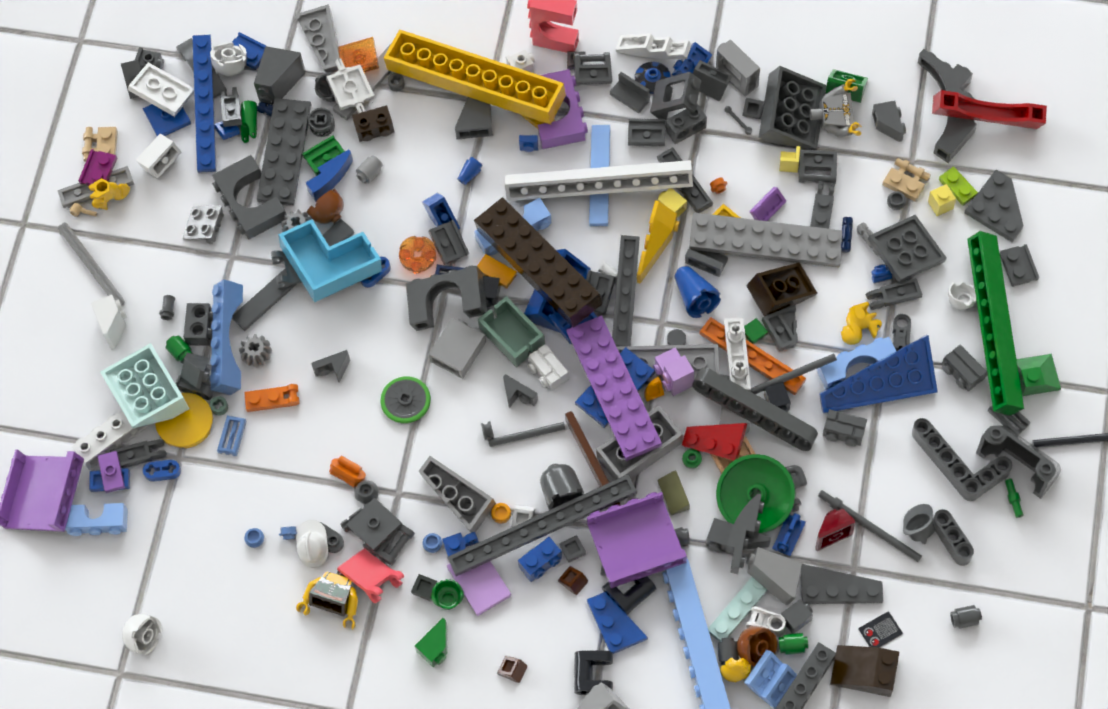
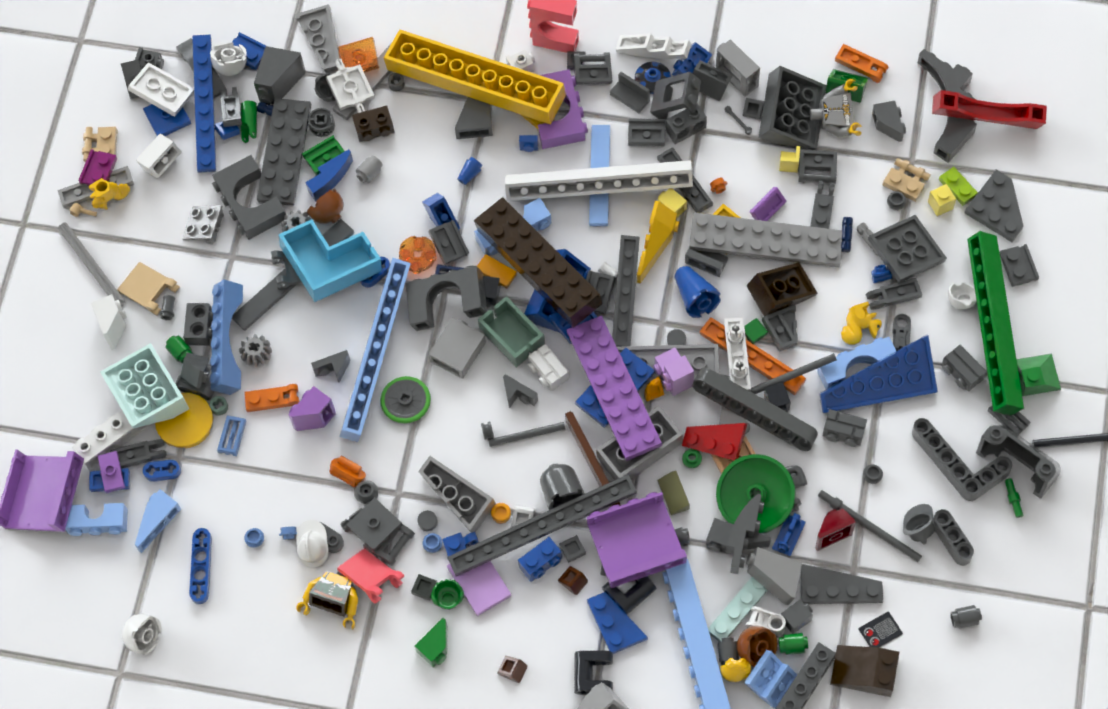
none -> tan flag [117,262,180,316]
none -> light blue slope [135,489,181,553]
none -> blue beam [189,528,212,604]
none -> medium lavender slope [288,386,336,431]
none -> light blue brick [339,258,411,442]
none -> dark grey tile [417,510,438,531]
none -> orange plate [835,44,889,83]
none -> dark grey plate [863,464,883,484]

